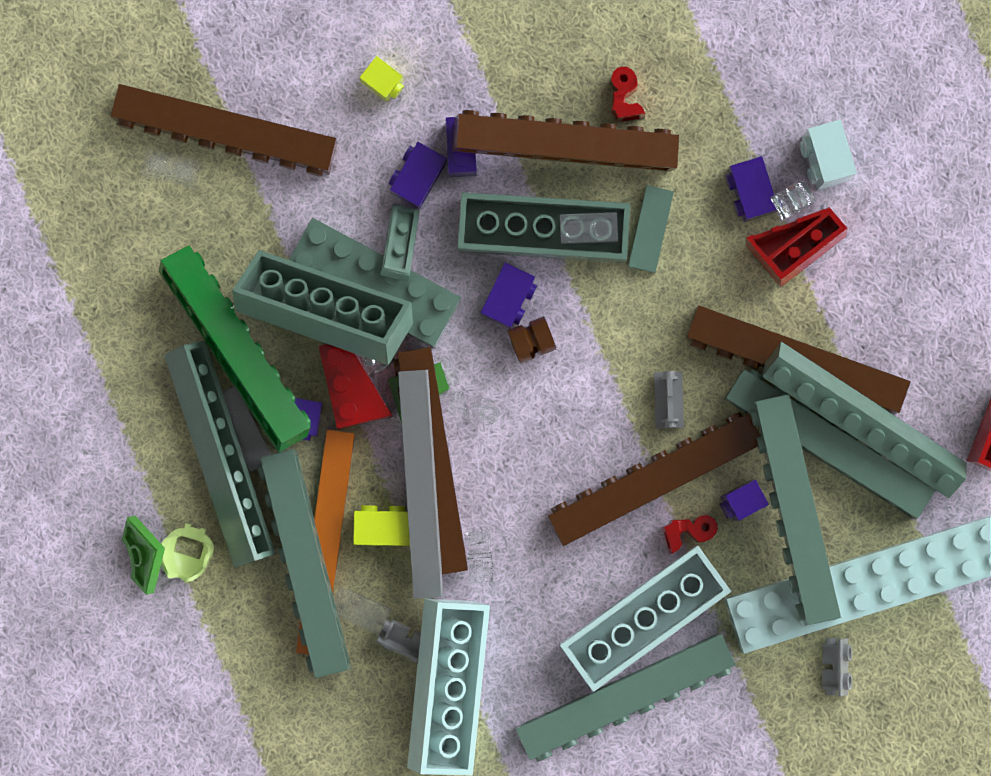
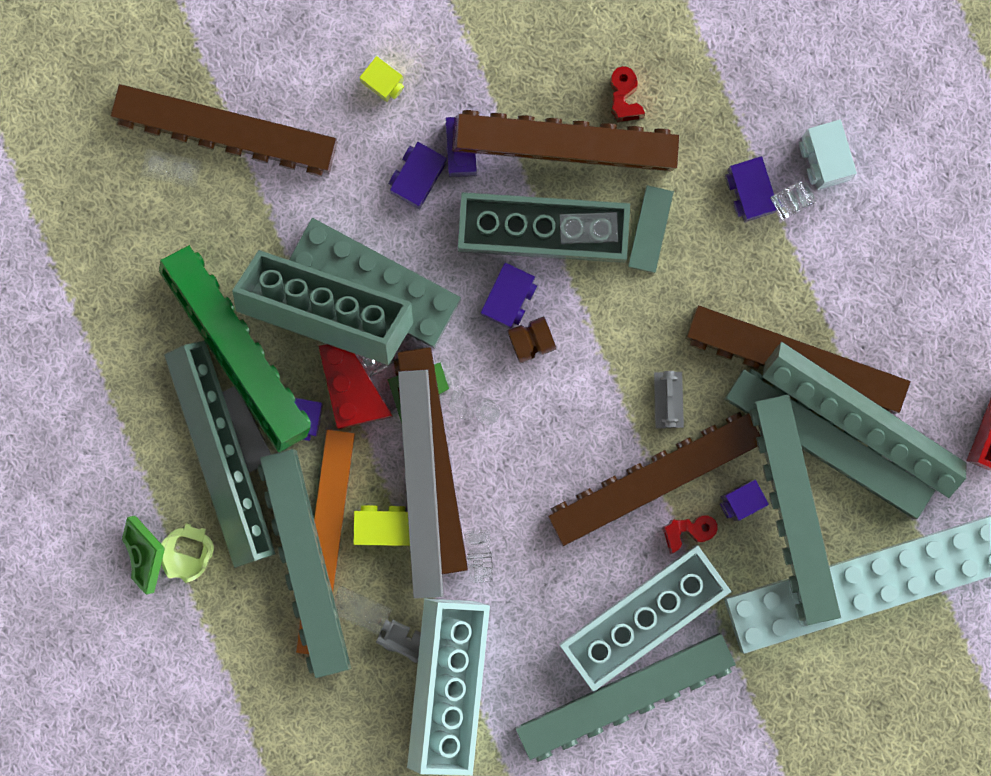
sand green tile [380,203,420,282] -> none
red wedge [746,207,848,288] -> none
light grey hinge [822,638,852,696] -> none

